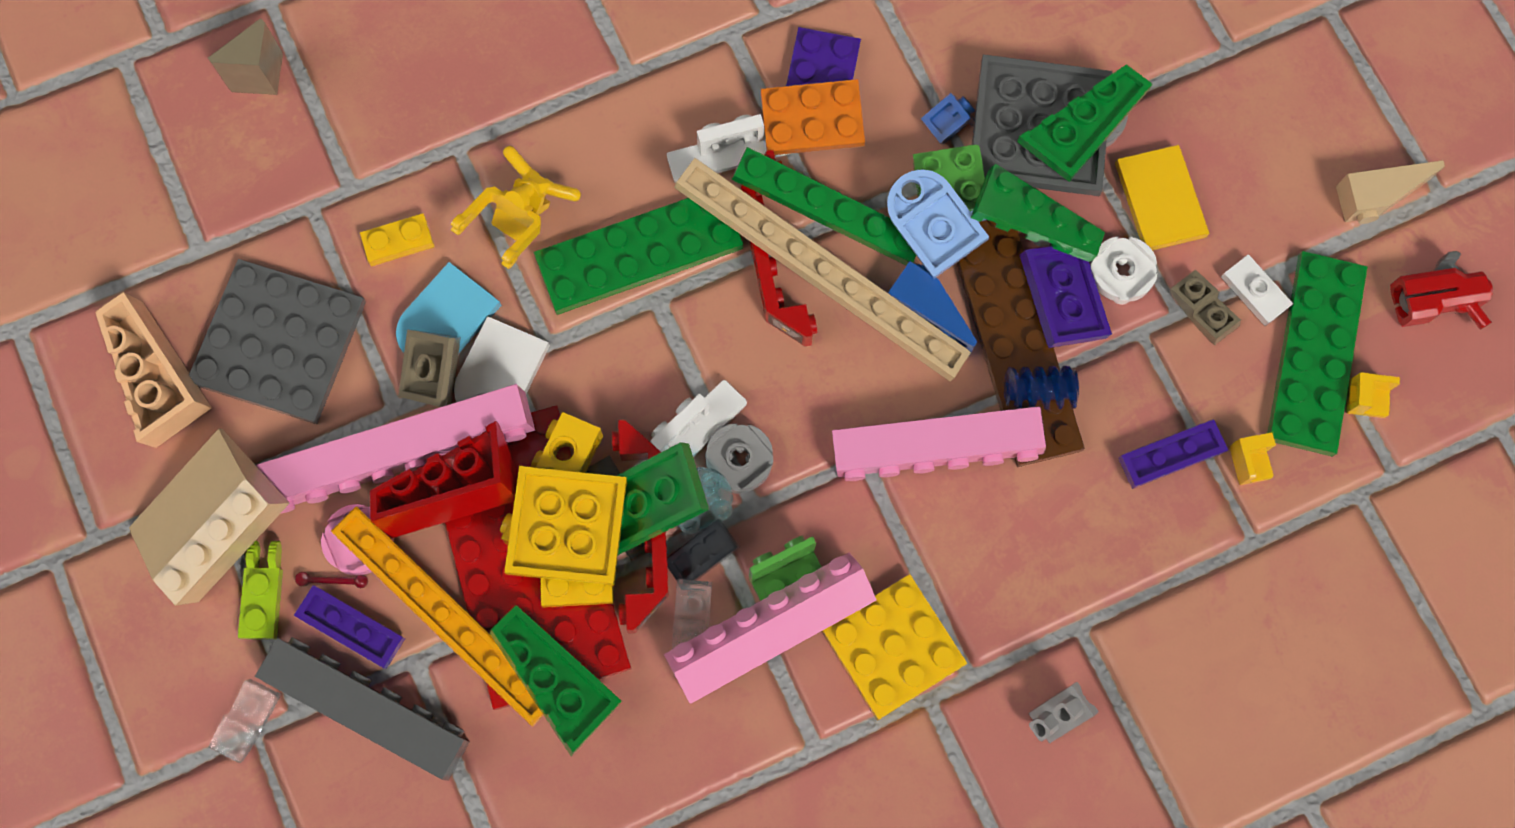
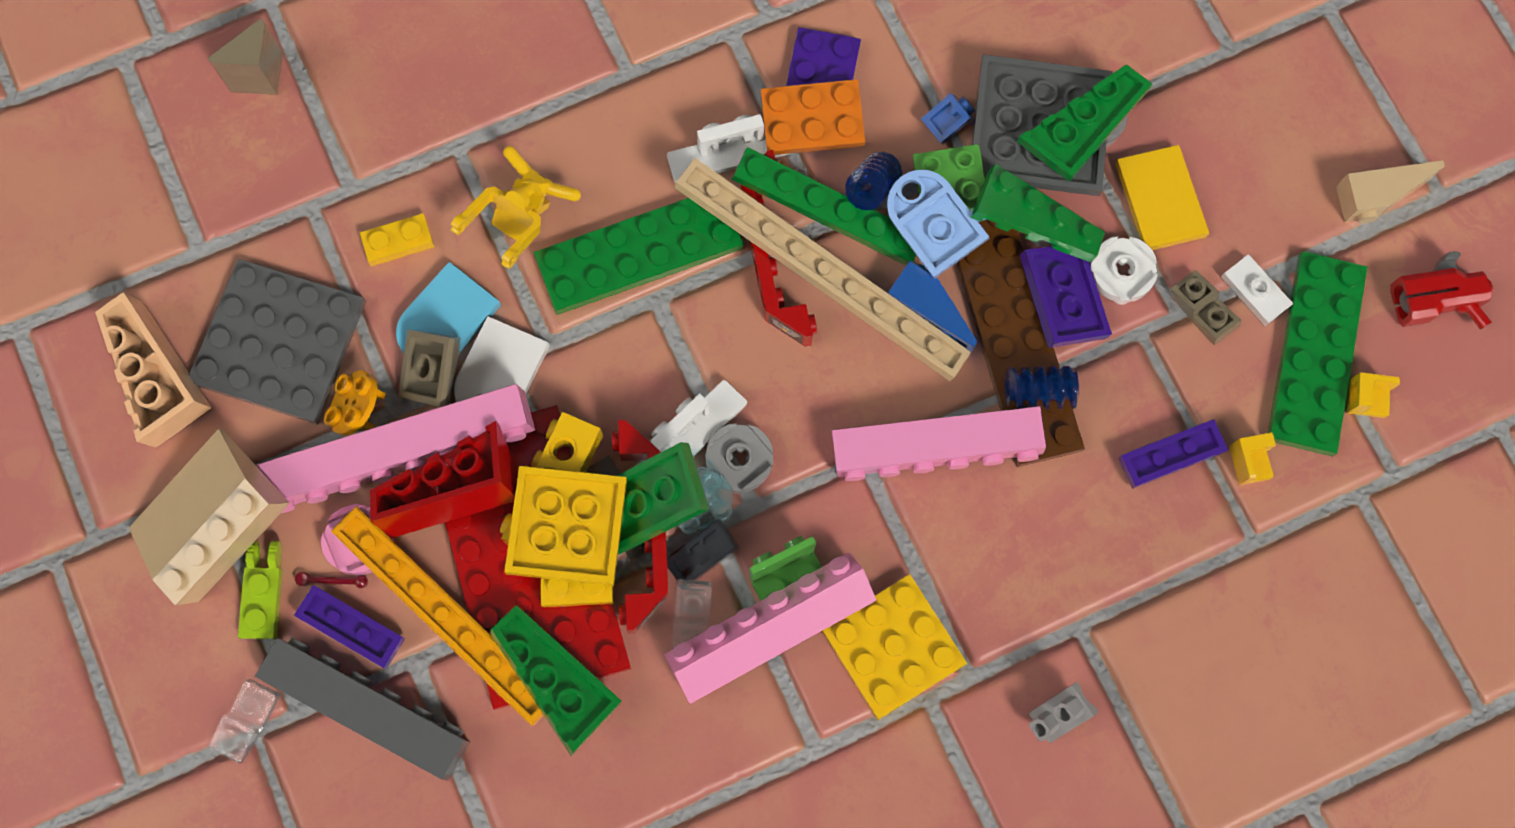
none -> light orange plate [324,370,386,436]
none -> clear blue piece [845,151,902,210]

